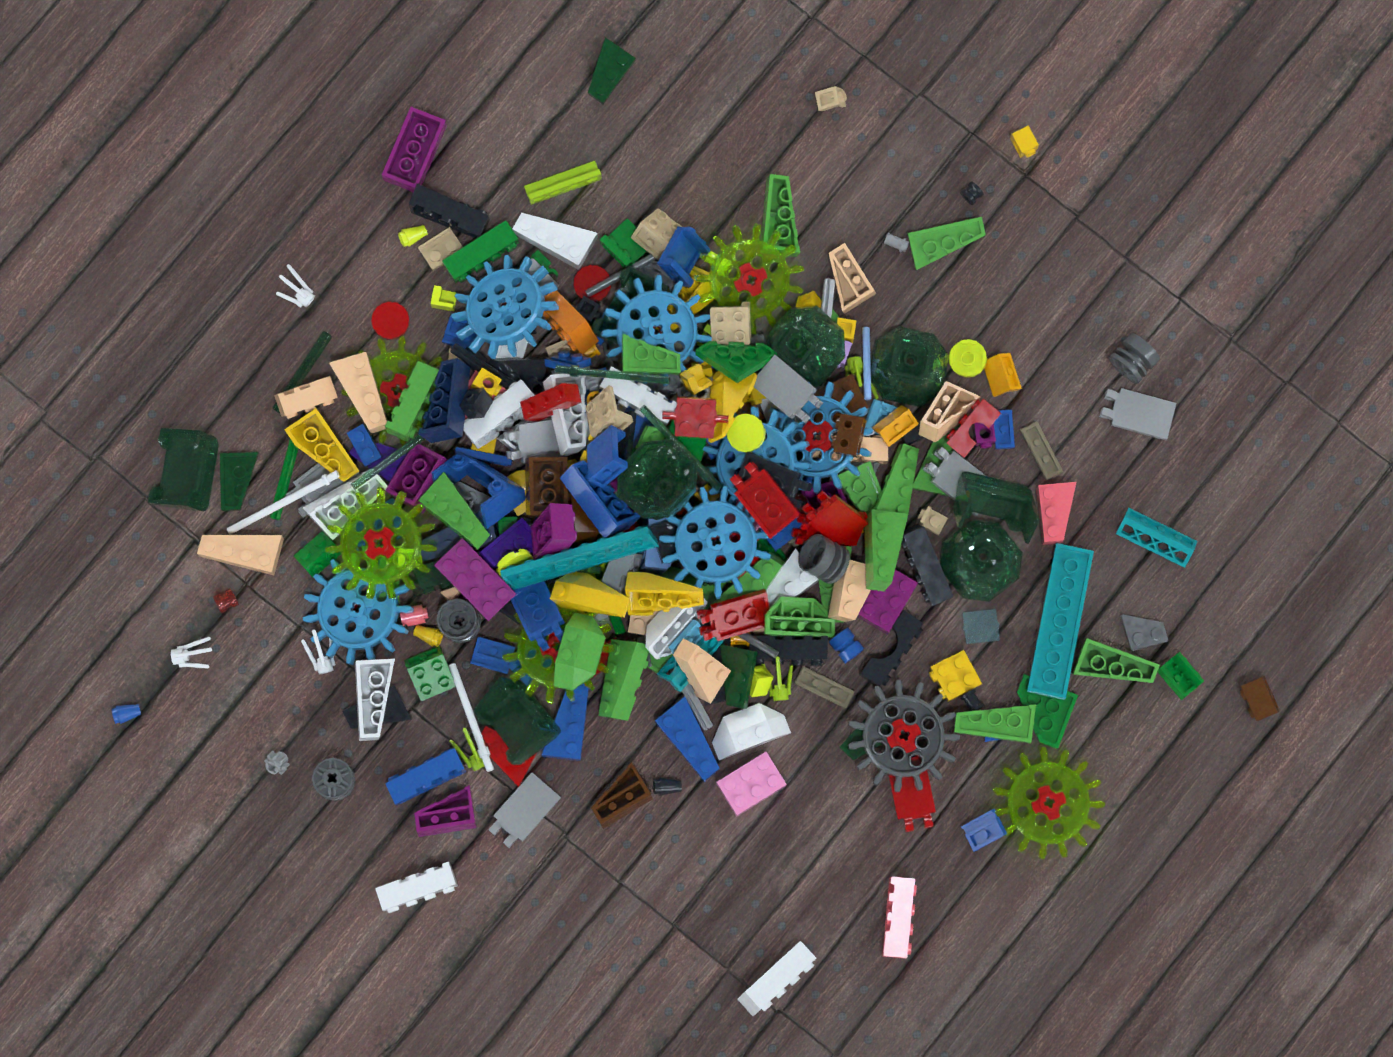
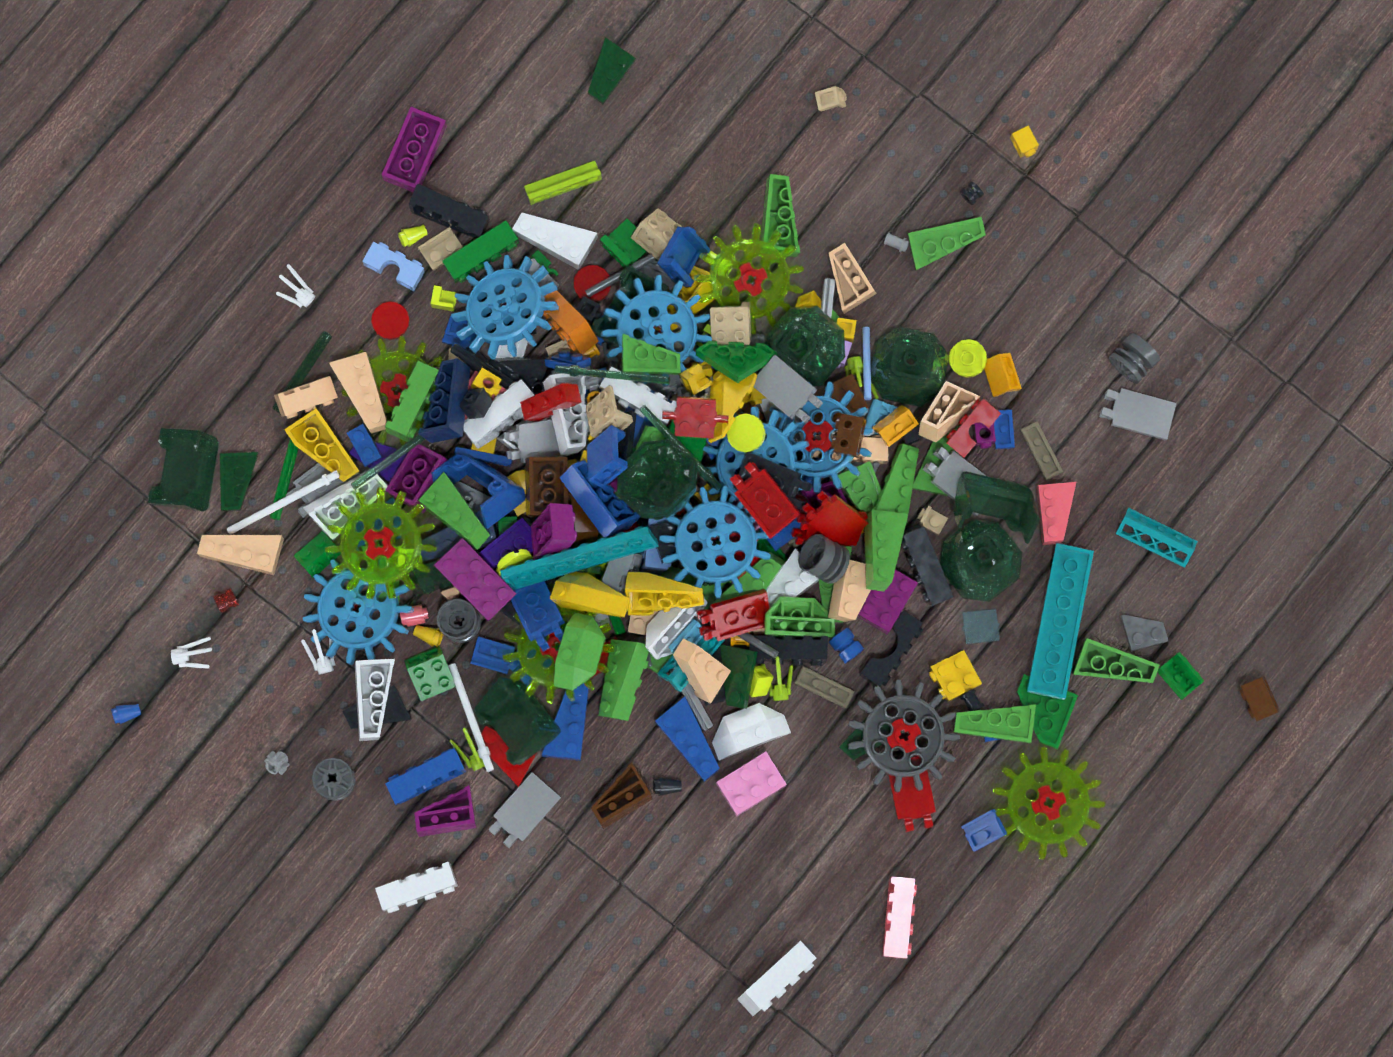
none -> light blue arch [362,242,425,291]

